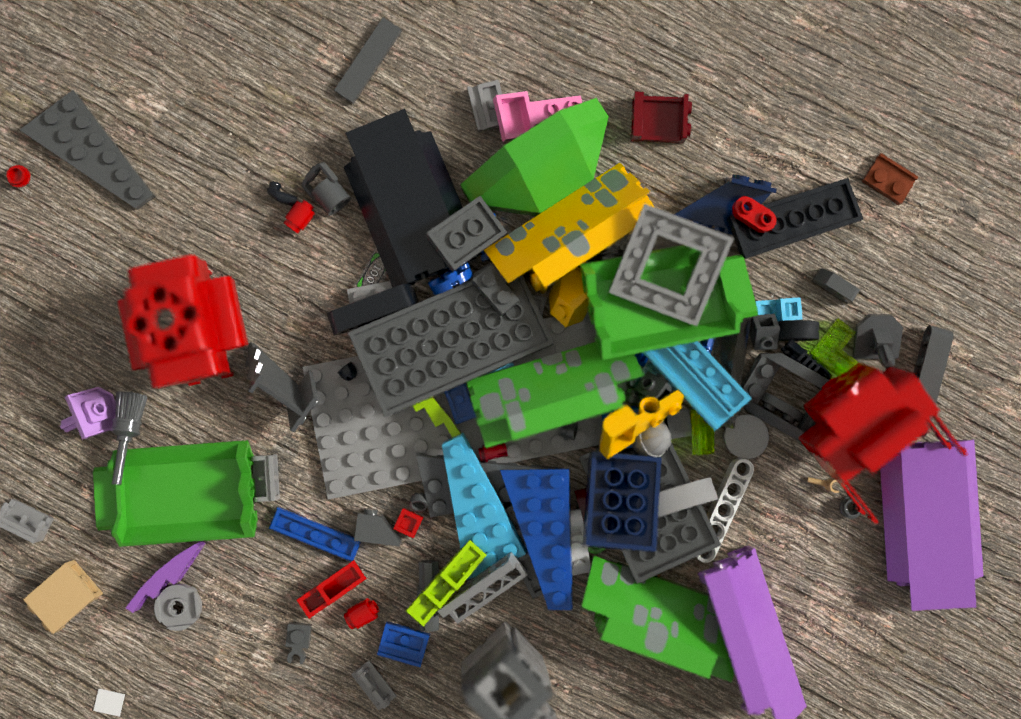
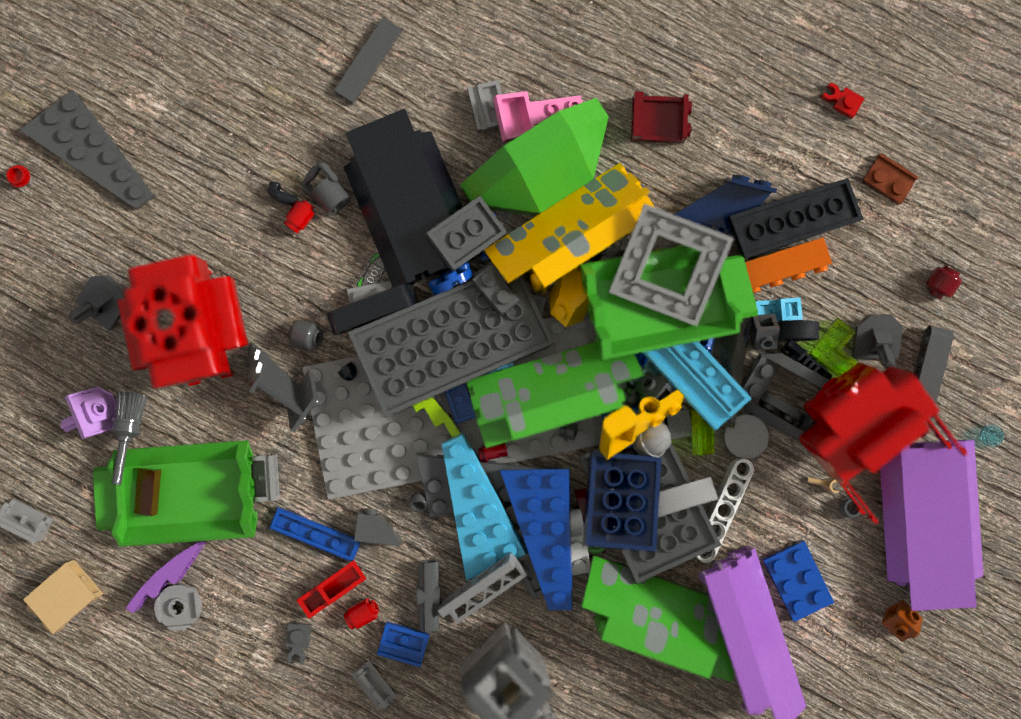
white sticker [93,689,125,717] -> none
red plate [393,508,424,539] -> none
lime slope [405,540,487,627] -> none
red plate [732,196,776,233] -> none
dark grey piece [811,268,860,304] -> none
none -> dark grey piece [68,275,125,331]
none -> reddish brown slope [134,468,161,516]
none -> dark grey head [288,320,323,351]
none -> orange wedge [745,237,832,293]
none -> blue plate [762,540,834,622]
none -> red plate [821,83,865,119]
none -> dark orange brick [882,600,923,642]
none -> dark red head [926,265,962,300]
none -> clear light blue plate [980,425,1004,447]

